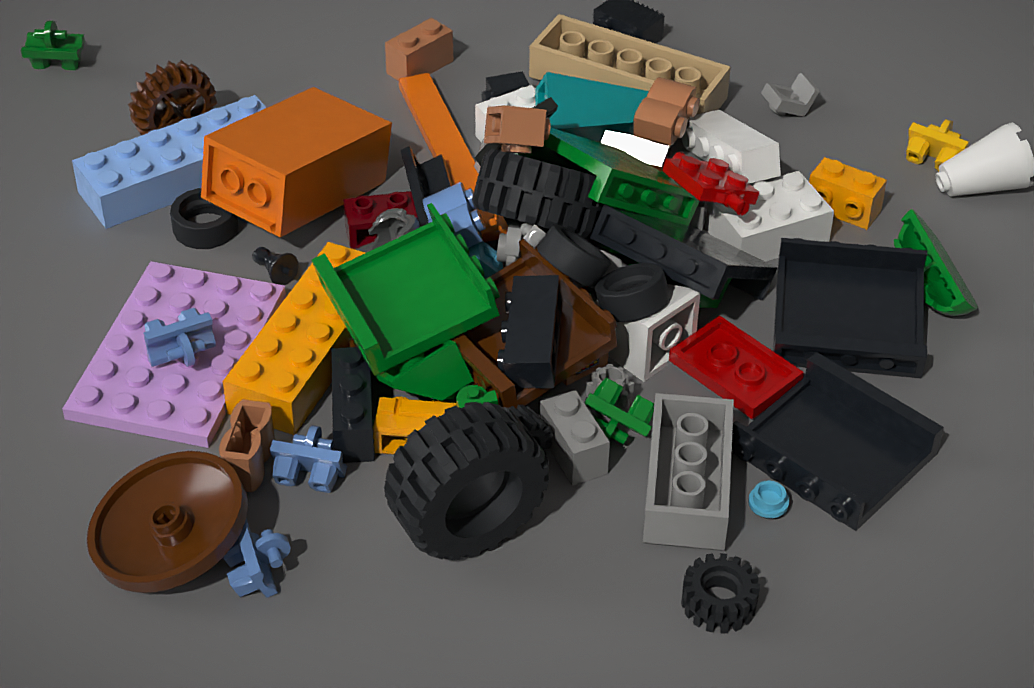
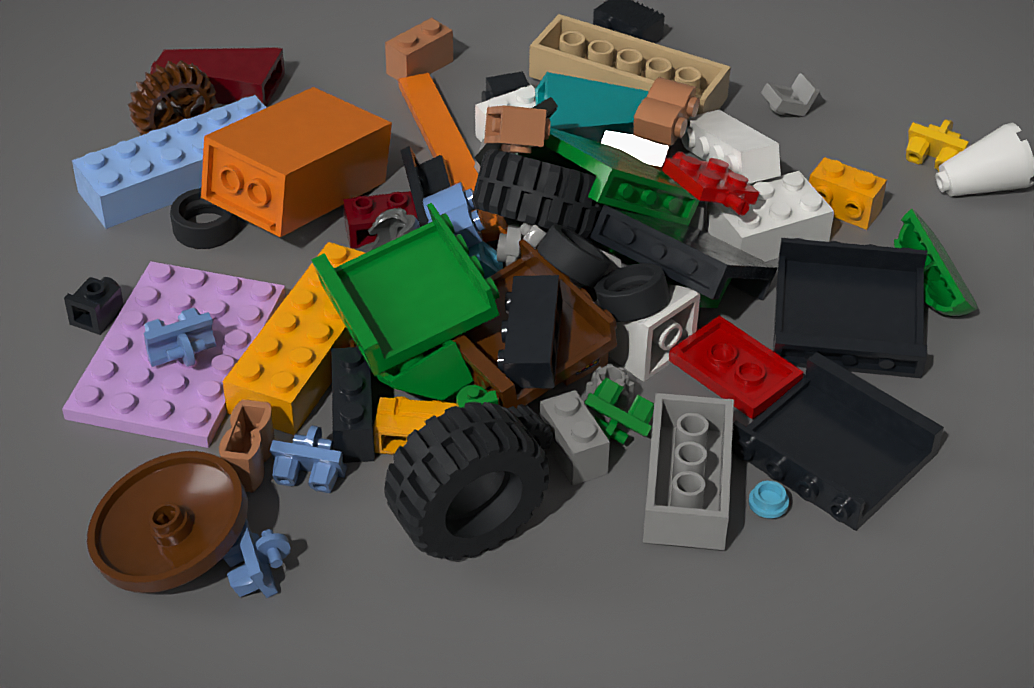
green hips [21,20,85,70] -> none
black piece [252,247,299,285] -> none
black tyre [681,553,760,634] -> none
none -> black brick [64,277,124,335]
none -> dark red slope [150,48,285,107]

